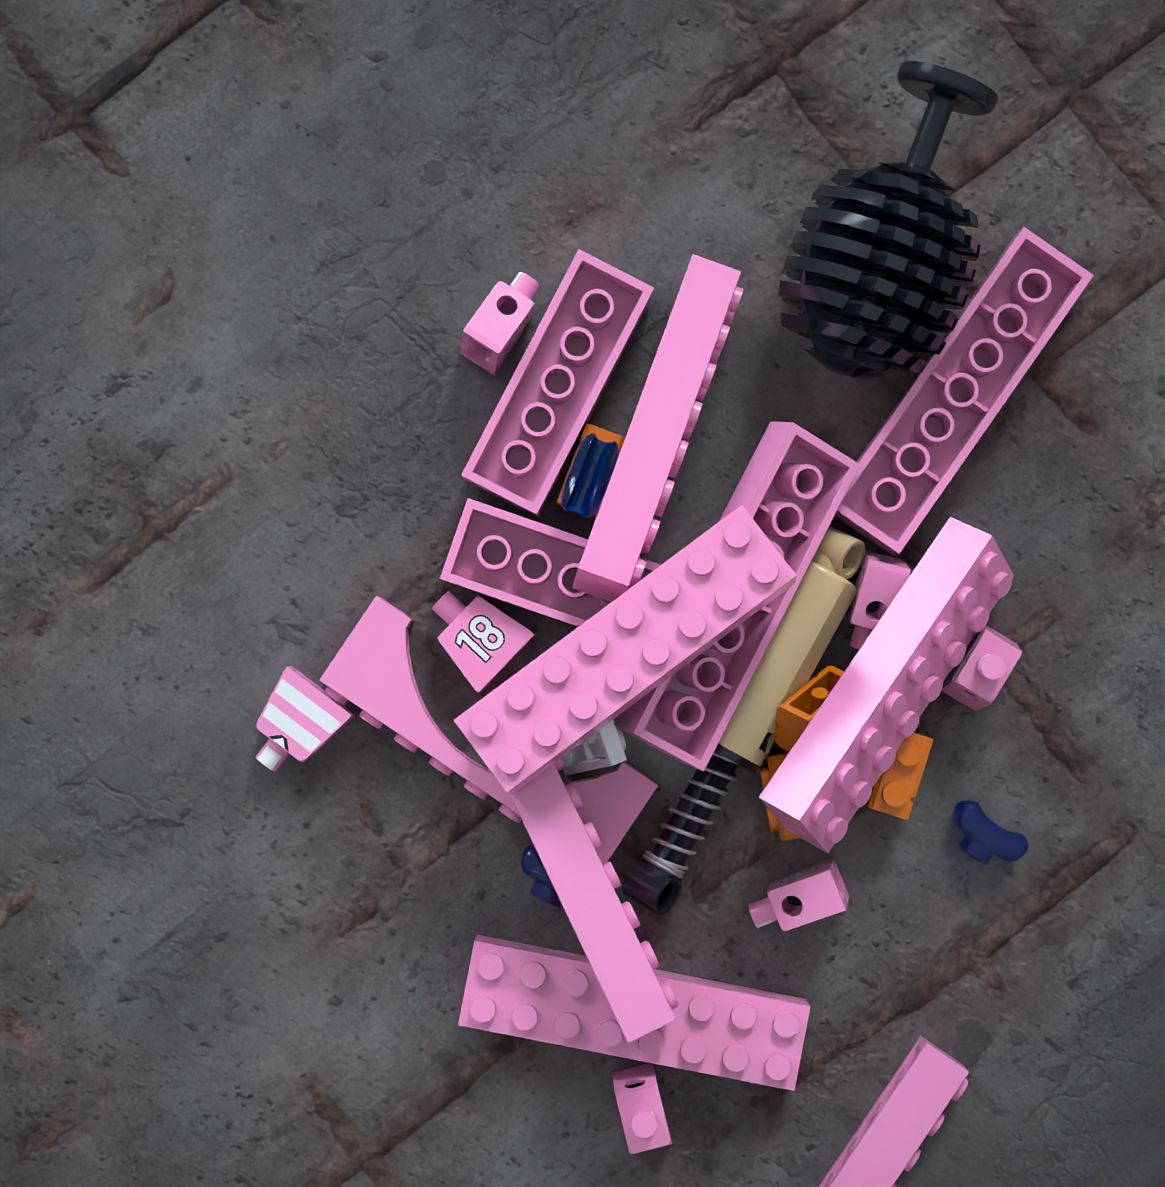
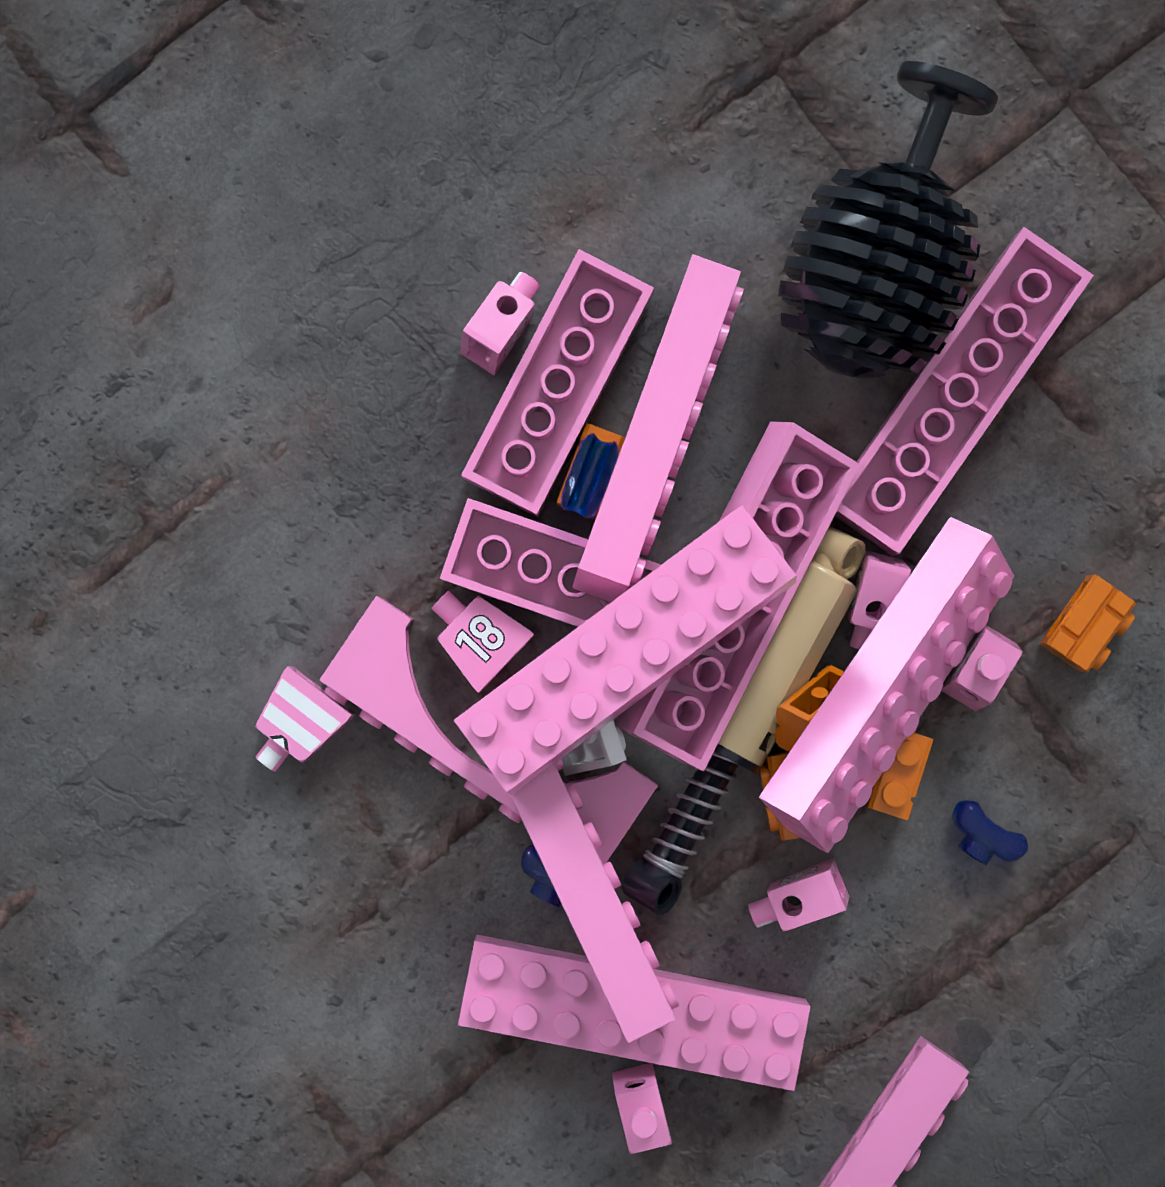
none -> orange brick [1039,574,1136,673]

